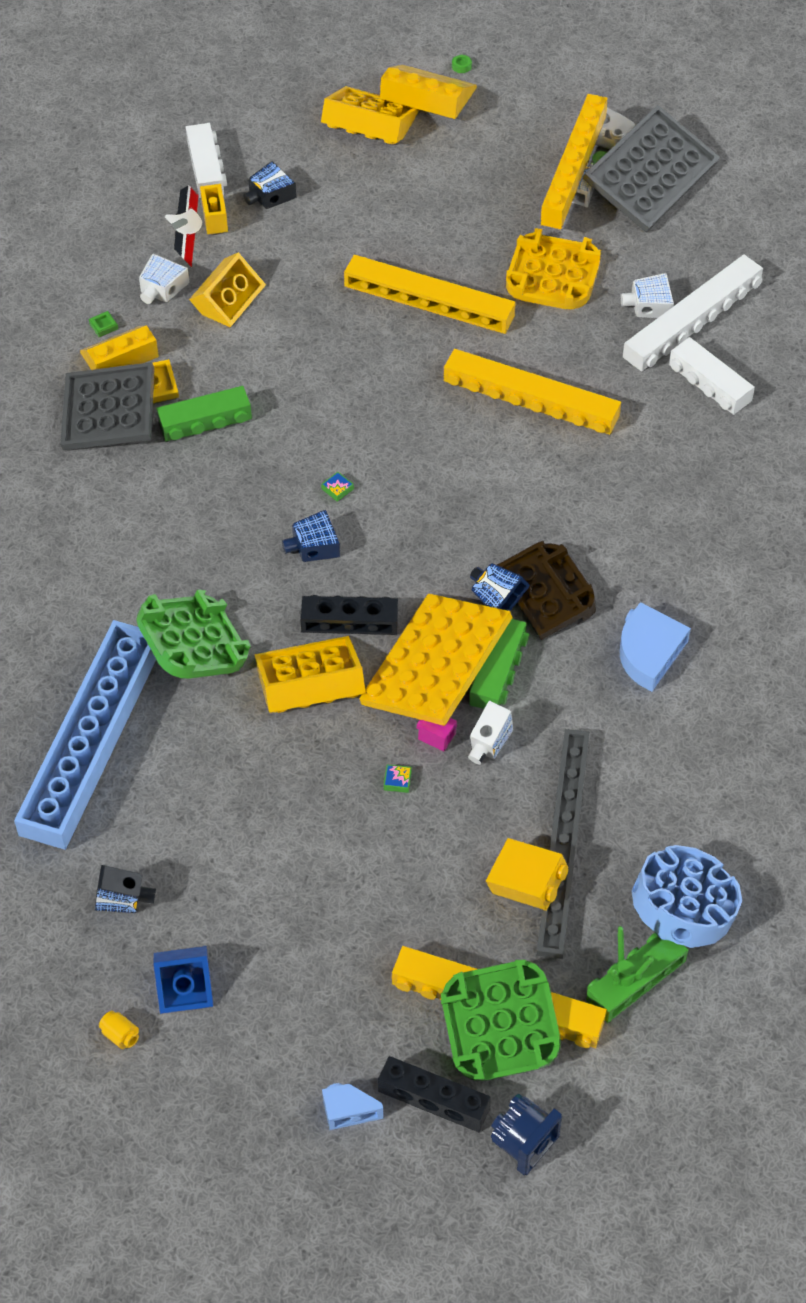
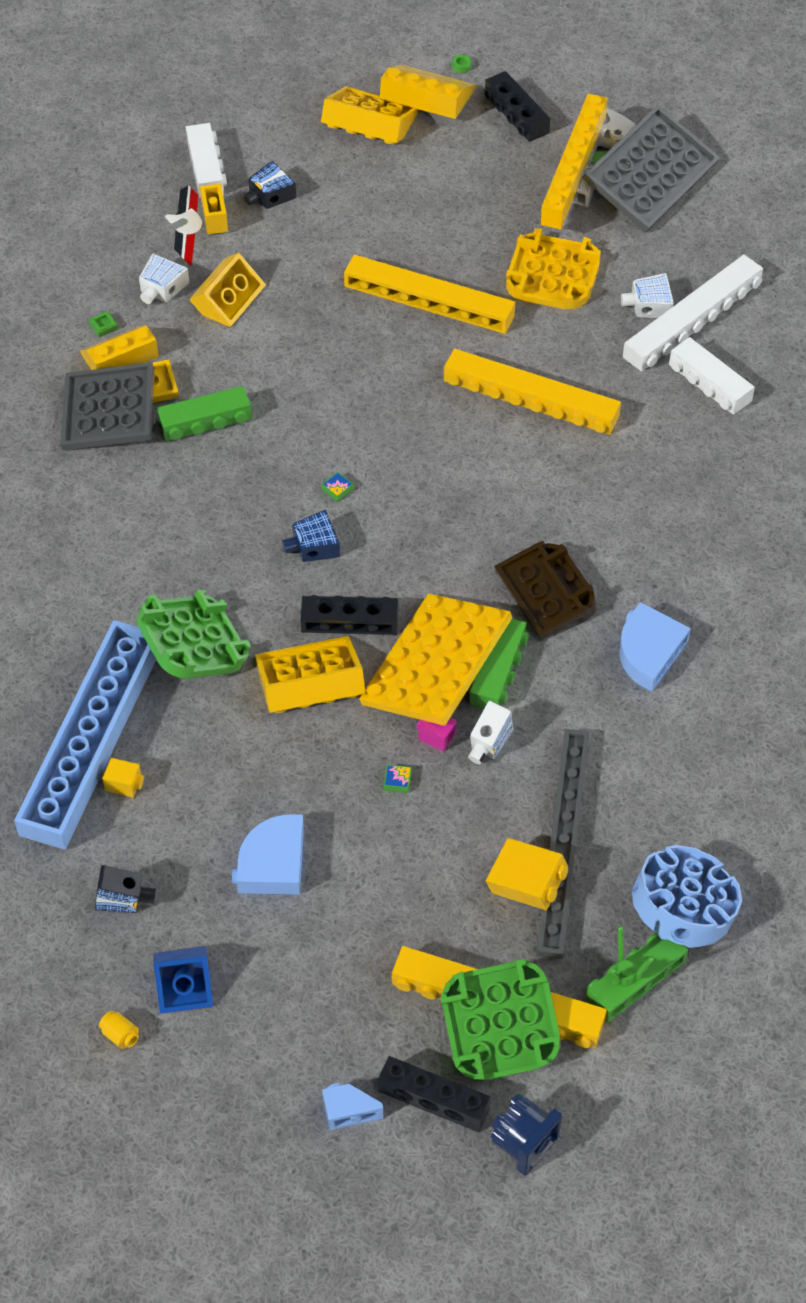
torso [470,563,530,611] -> none
none -> yellow brick [102,758,144,798]
none -> light blue brick [232,814,304,895]
none -> black brick [484,71,551,142]

